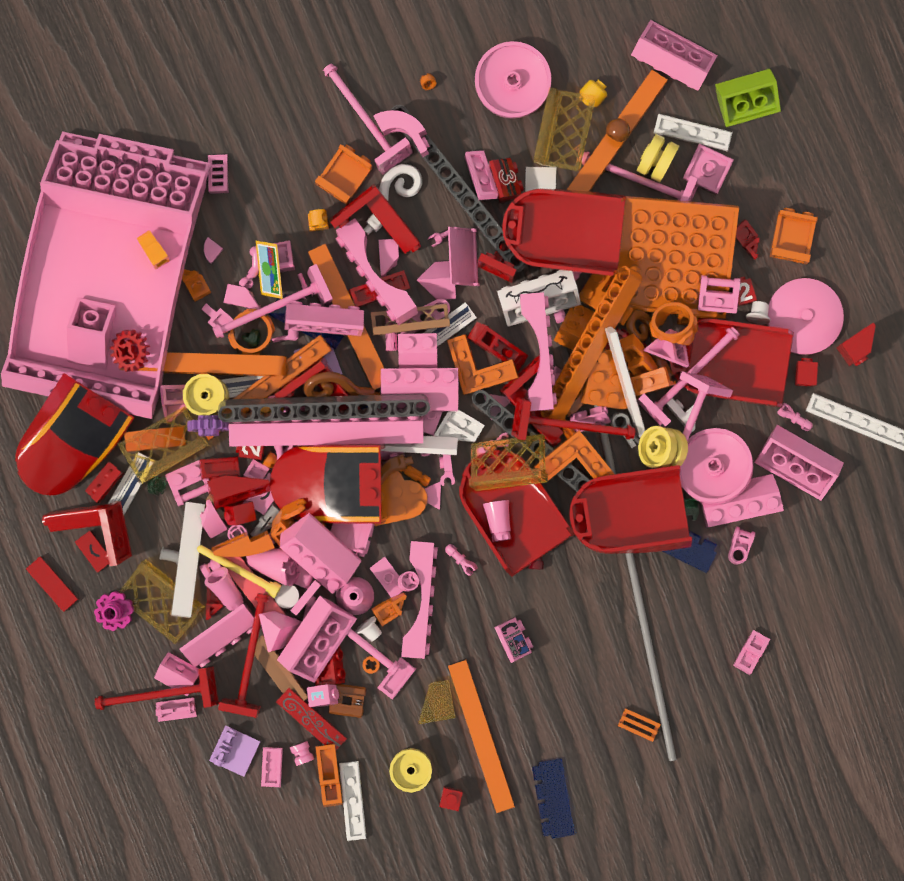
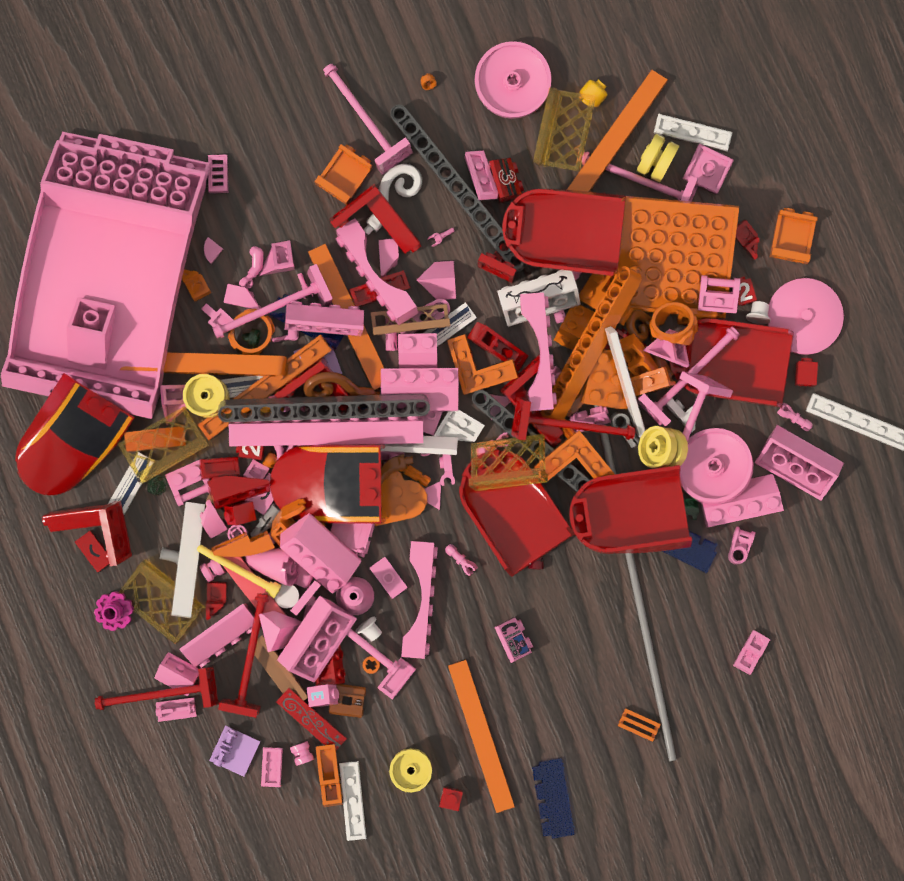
red tile [26,556,79,612] -> none
red bracket [85,462,124,503] -> none
red gear [110,330,150,372] -> none
light orange leg [137,230,170,270] -> none
medium lavender gear [187,415,229,436] -> none
bright pink plant [204,567,243,611] -> none
sticker [255,241,283,299] -> none
light orange leg [308,209,329,232] -> none
orange slope [371,593,407,626] -> none
bright pink arch [373,110,430,157] -> none
bright pink wheel [397,571,419,592] -> none
clear yellow wing [418,680,456,724] -> none
bright pink piece [448,227,480,286] -> none
bright pink plant [483,500,511,542] -> none
white sticker [525,167,556,192] -> none
dark orange piece [606,118,630,142] -> none
bright pink slope [631,20,718,91] -> none
lime slope [715,69,781,127] -> none
red slope [836,322,876,366] -> none

